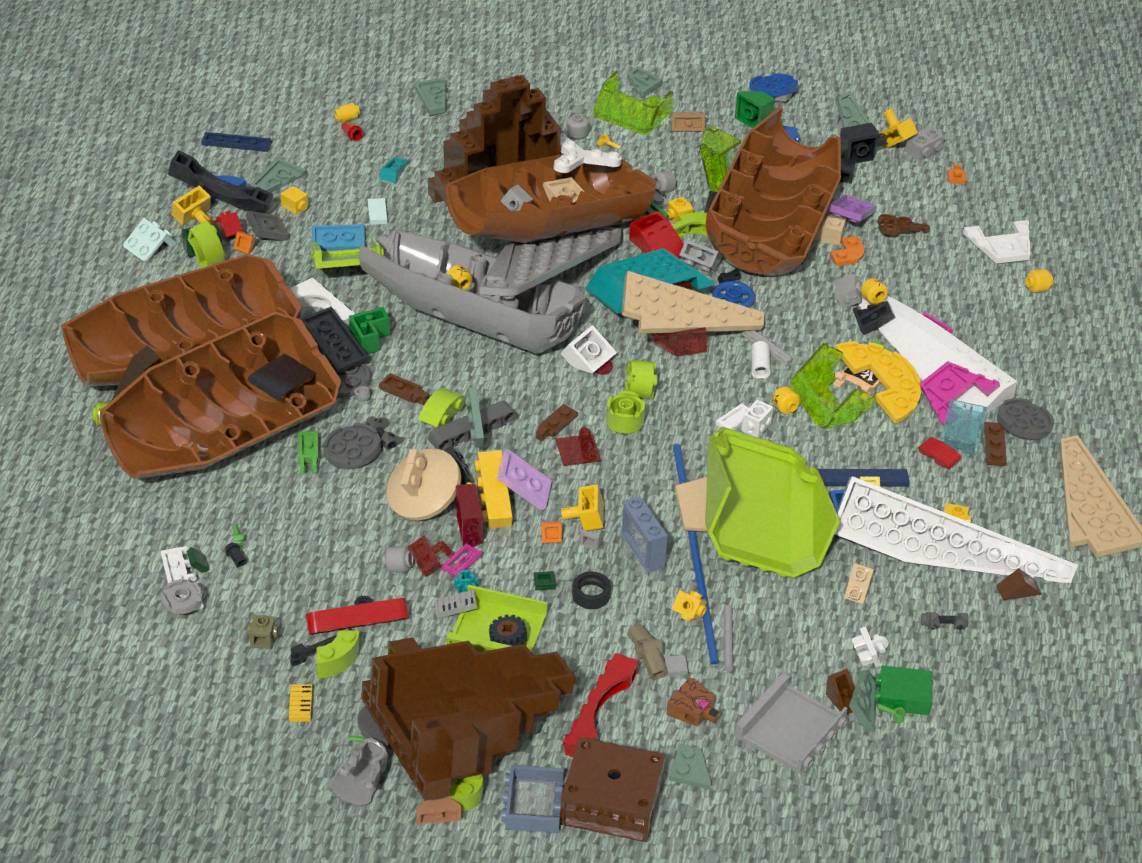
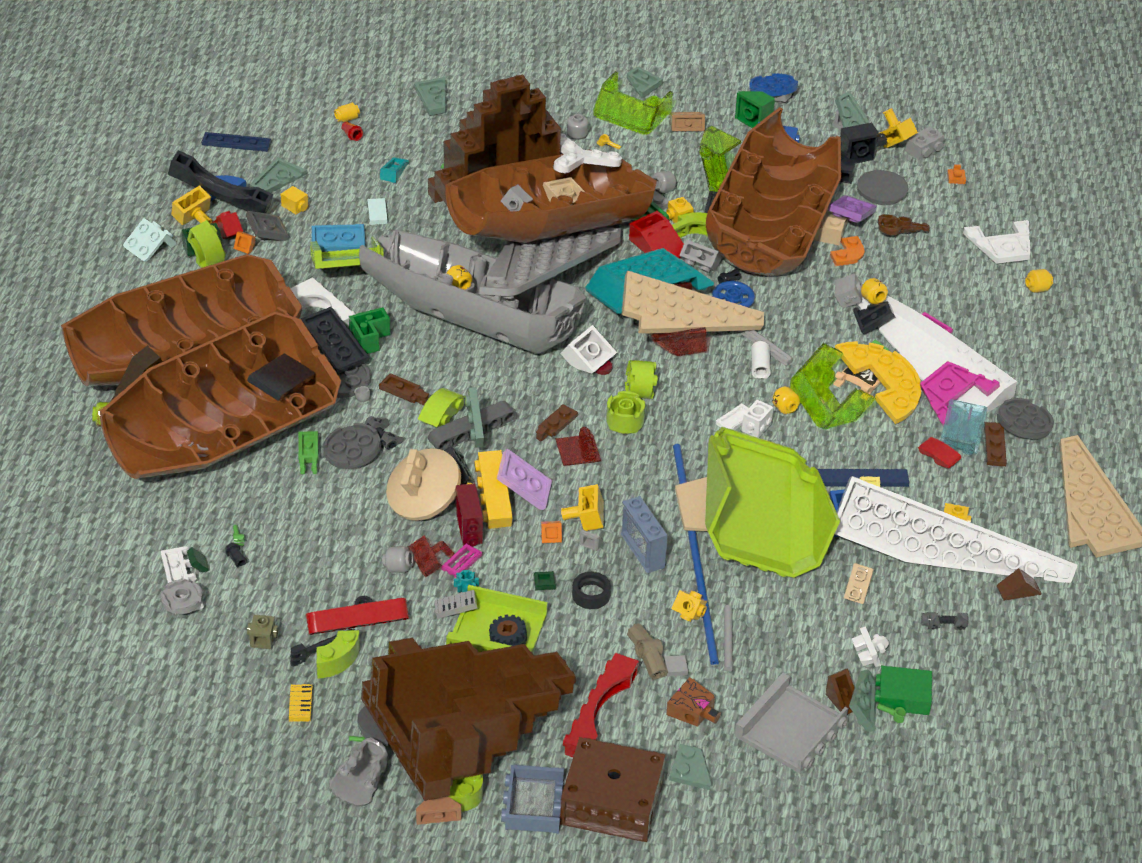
none -> dark grey tile [857,170,908,205]

